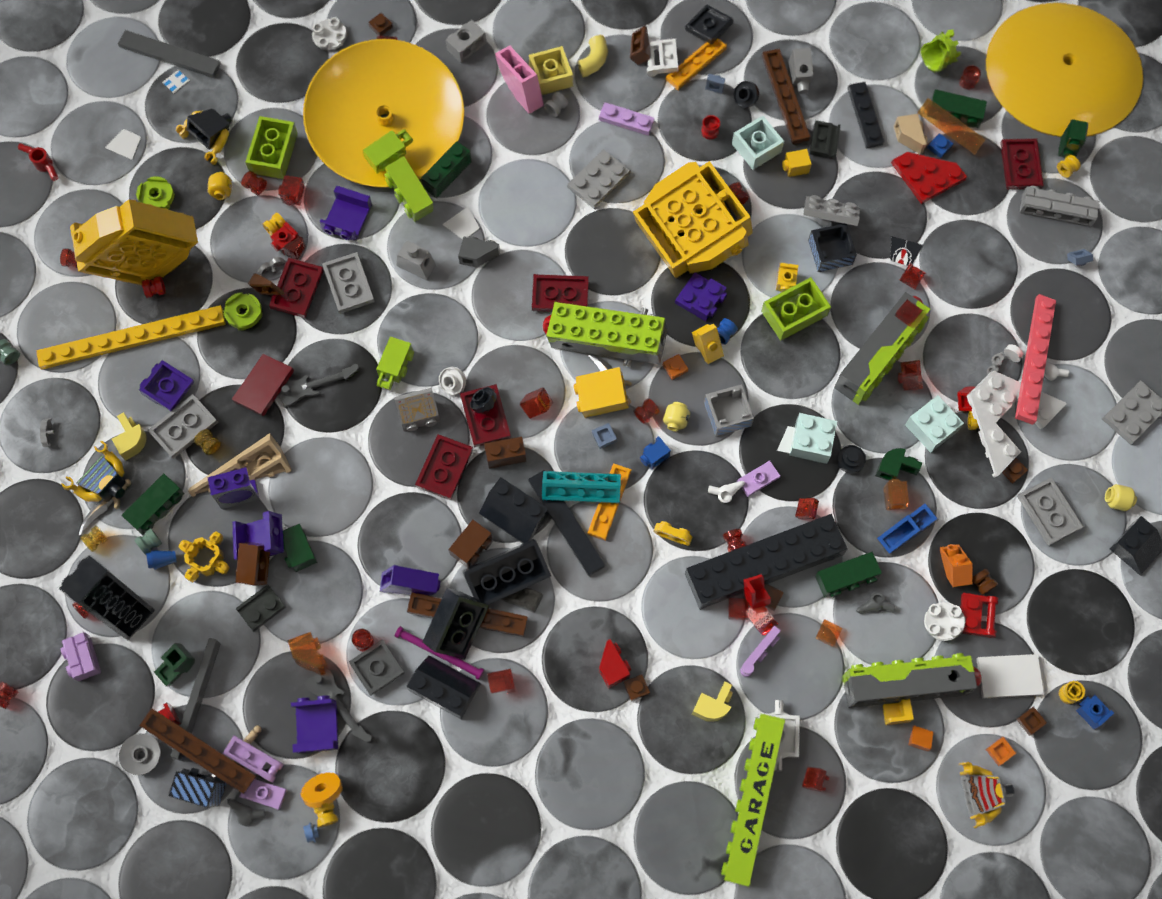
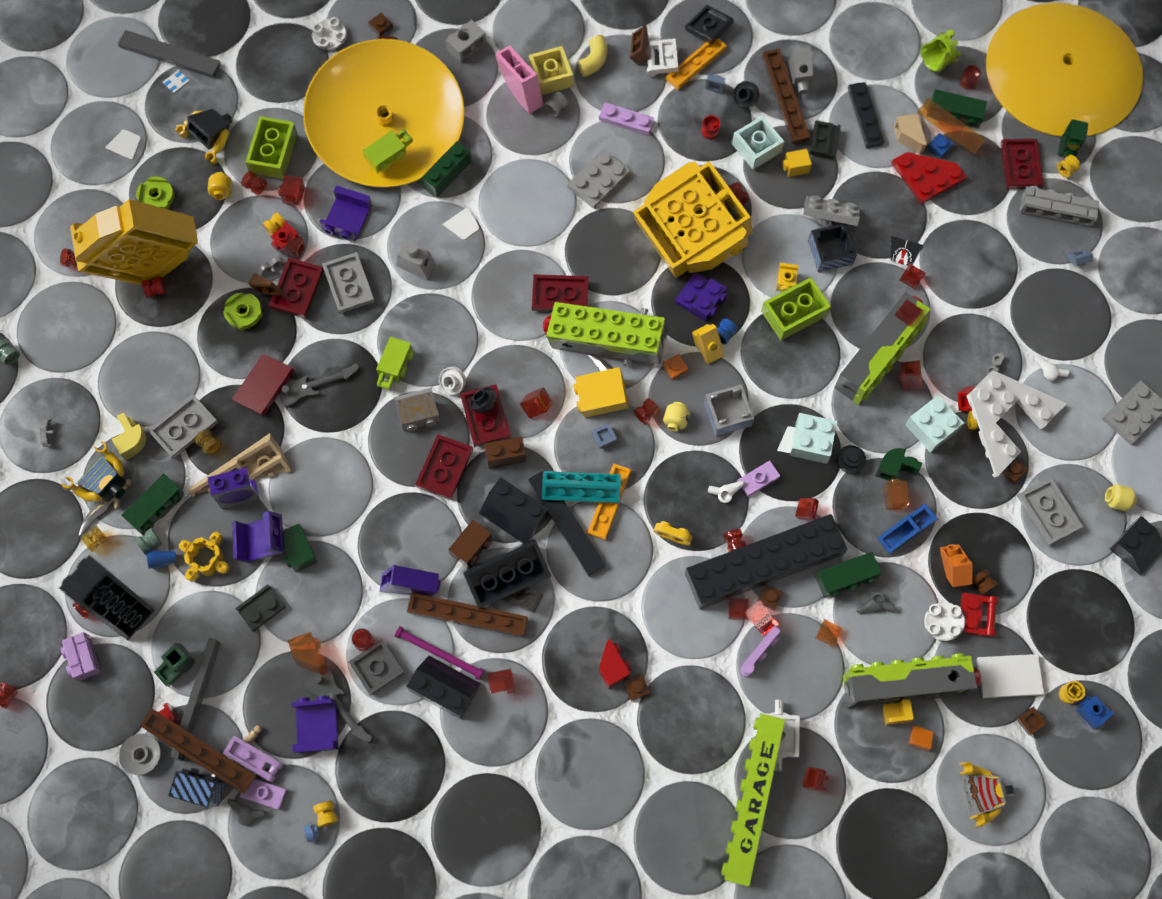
red piece [18,143,58,181] -> none
yellow plate [36,305,226,370] -> none
dark purple plate [139,360,194,412] -> none
reddish brown brick [236,542,270,586] -> none
light orange tile [301,772,342,808] -> none
lime brick [384,156,433,222] -> none
black slope [422,588,489,660] -> none
dark grey slope [458,236,500,267] -> none
blue brick [640,436,671,470] -> none
light yellow brick [692,682,733,722] -> none
red panel [744,574,771,610] -> none
orange plate [985,737,1016,766] -> none
white tile [1004,344,1024,362] -> none
coral plate [1015,294,1056,425] -> none

